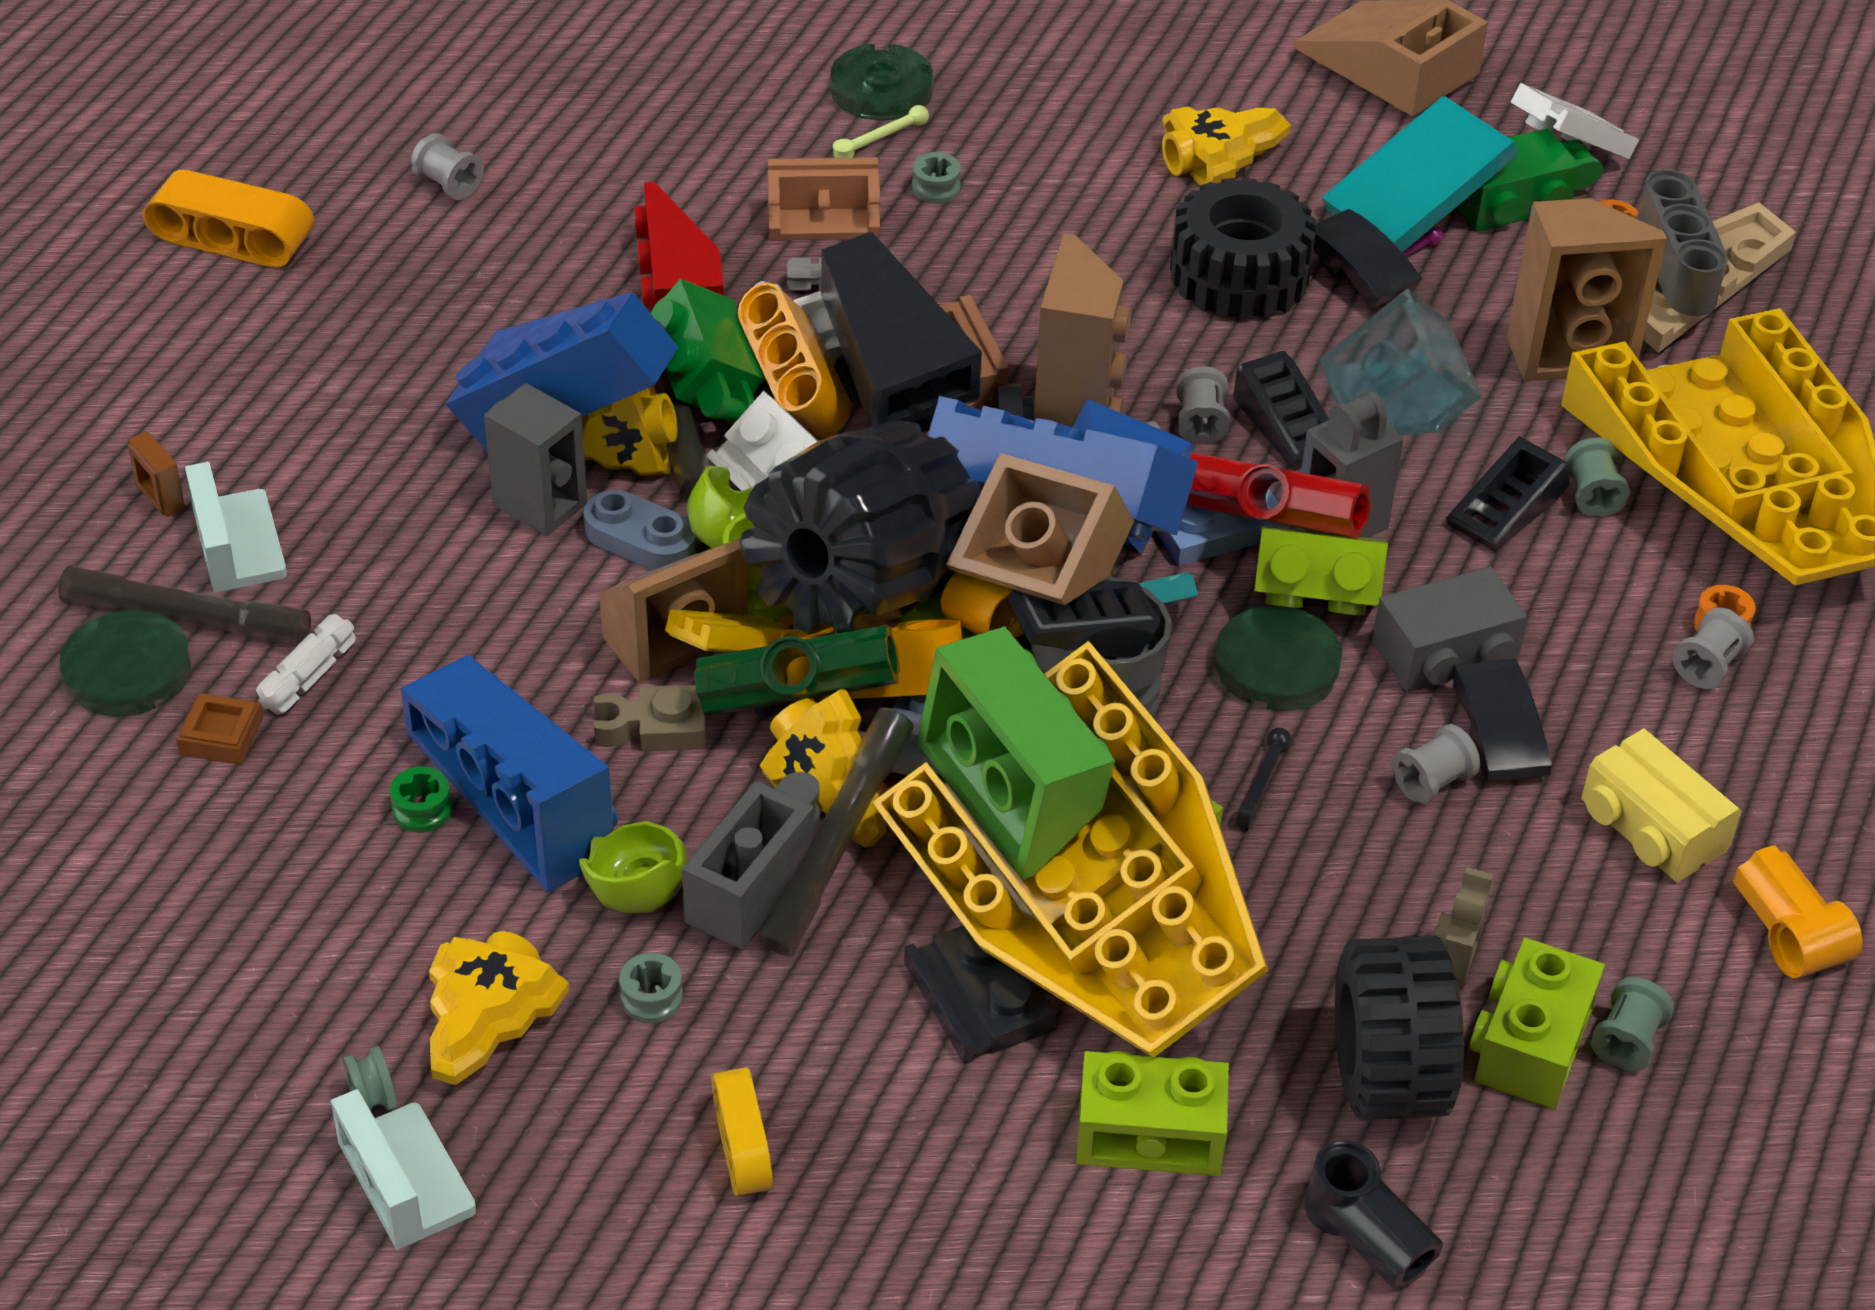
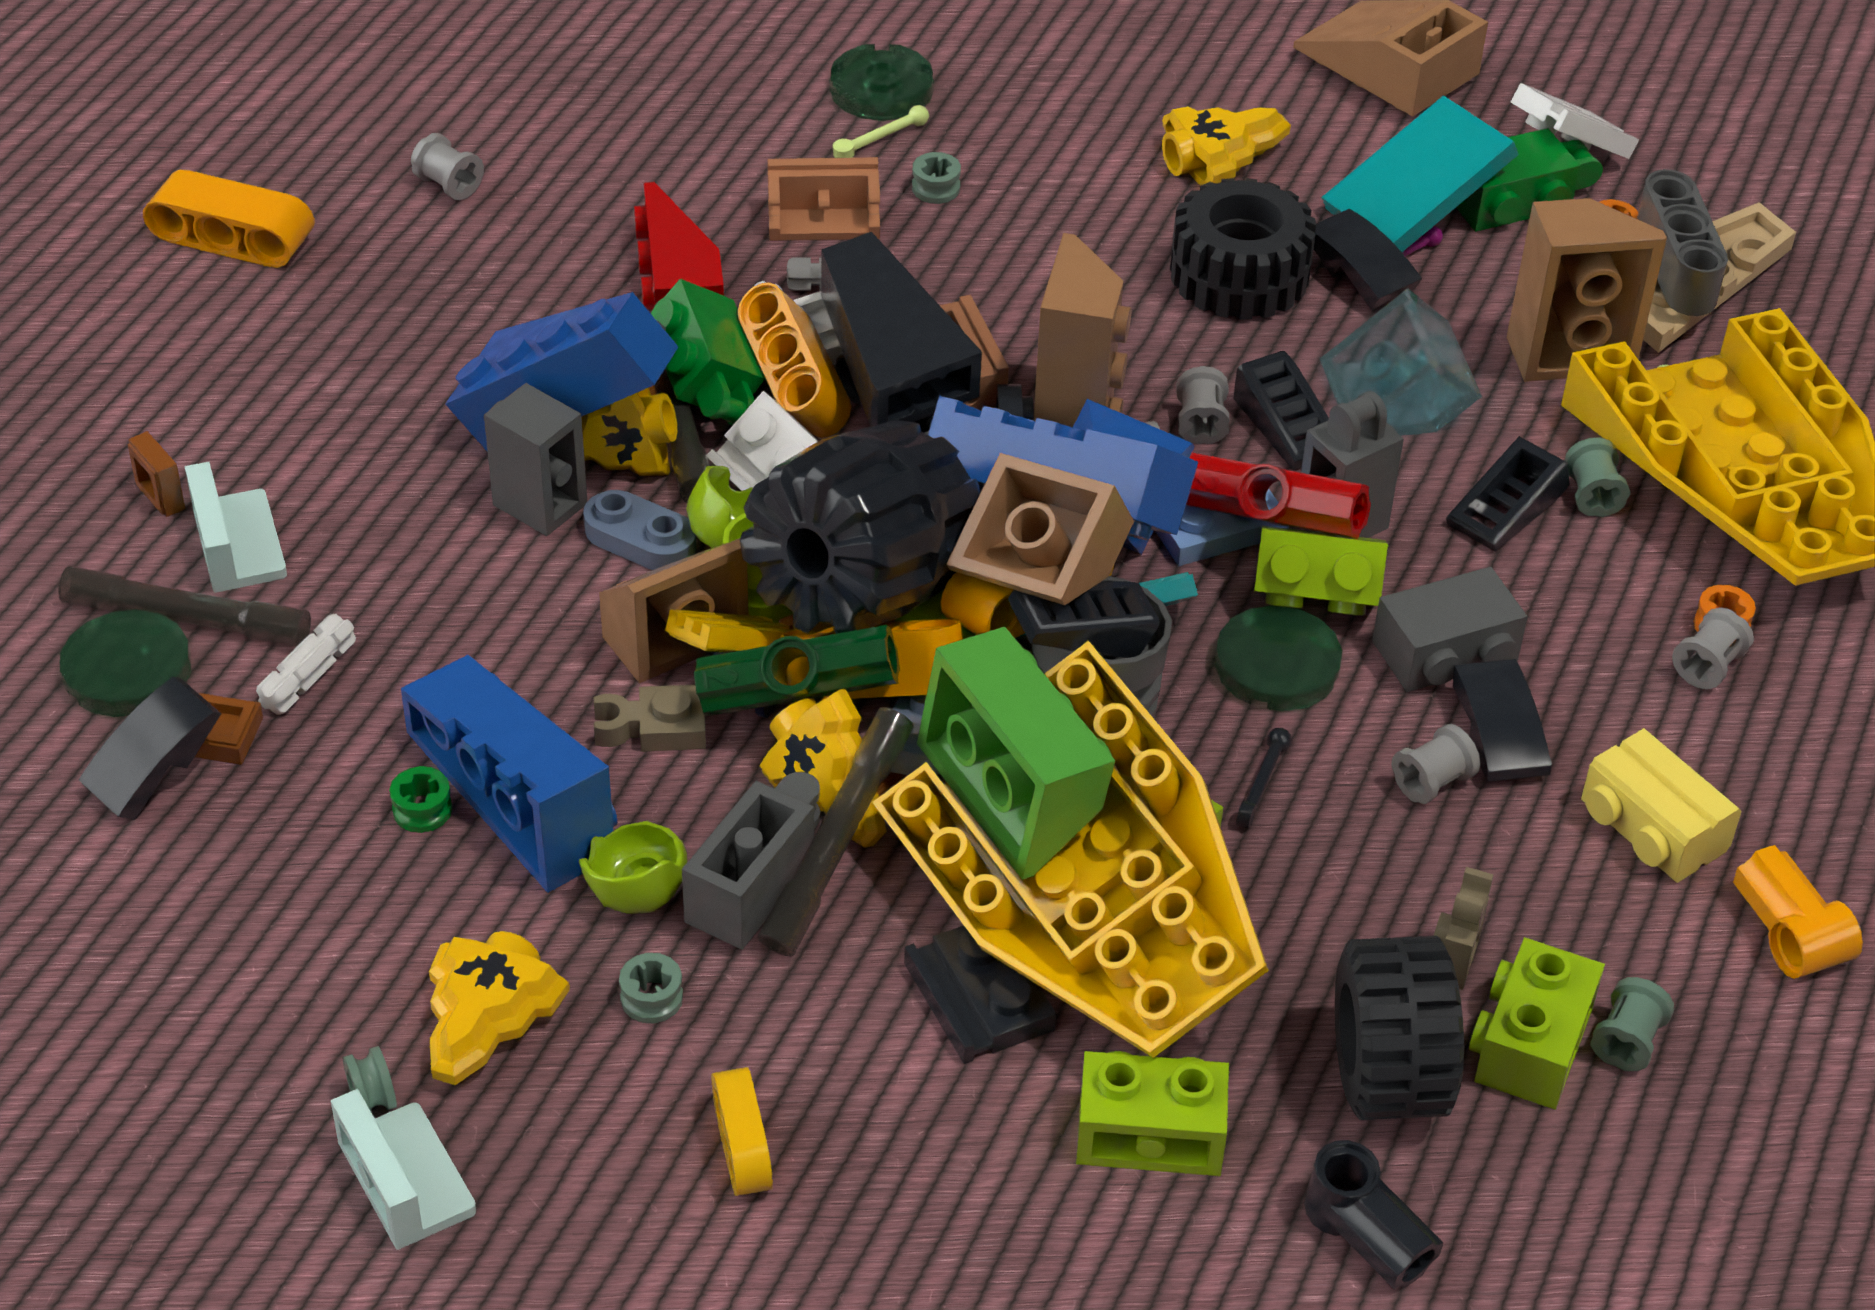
none -> slope [78,676,221,820]

